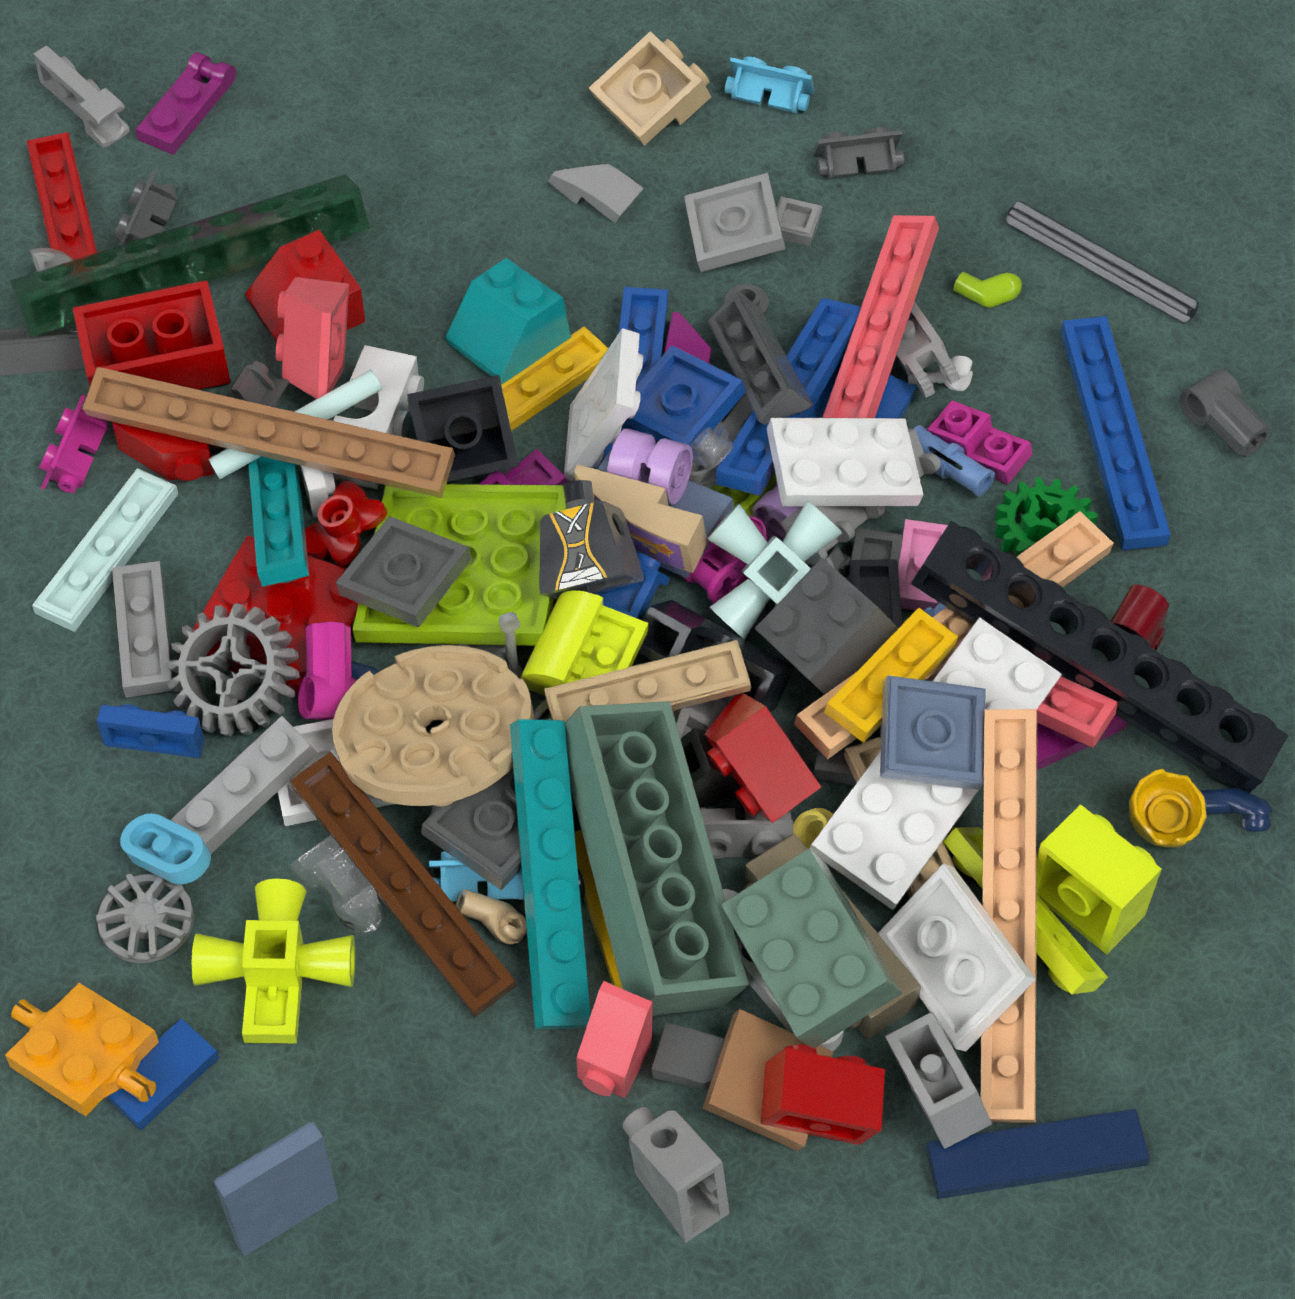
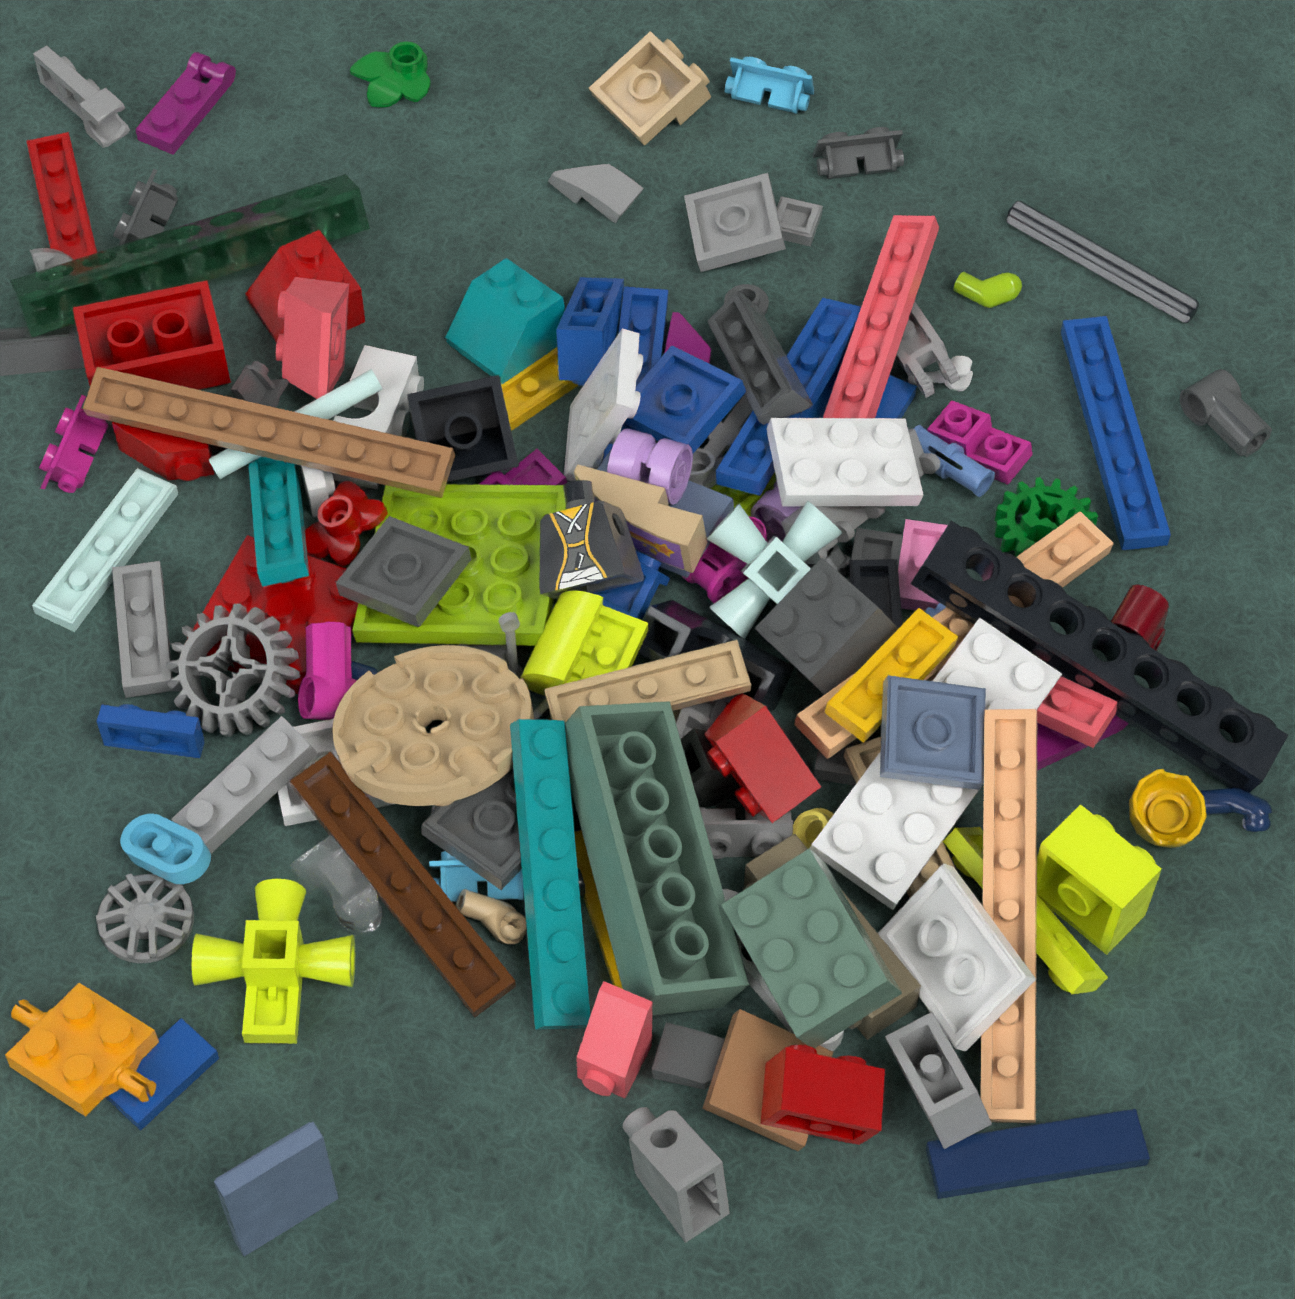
clear plate [690,427,734,471] -> none
none -> green plate [350,41,430,108]
none -> blue slope [557,277,624,386]

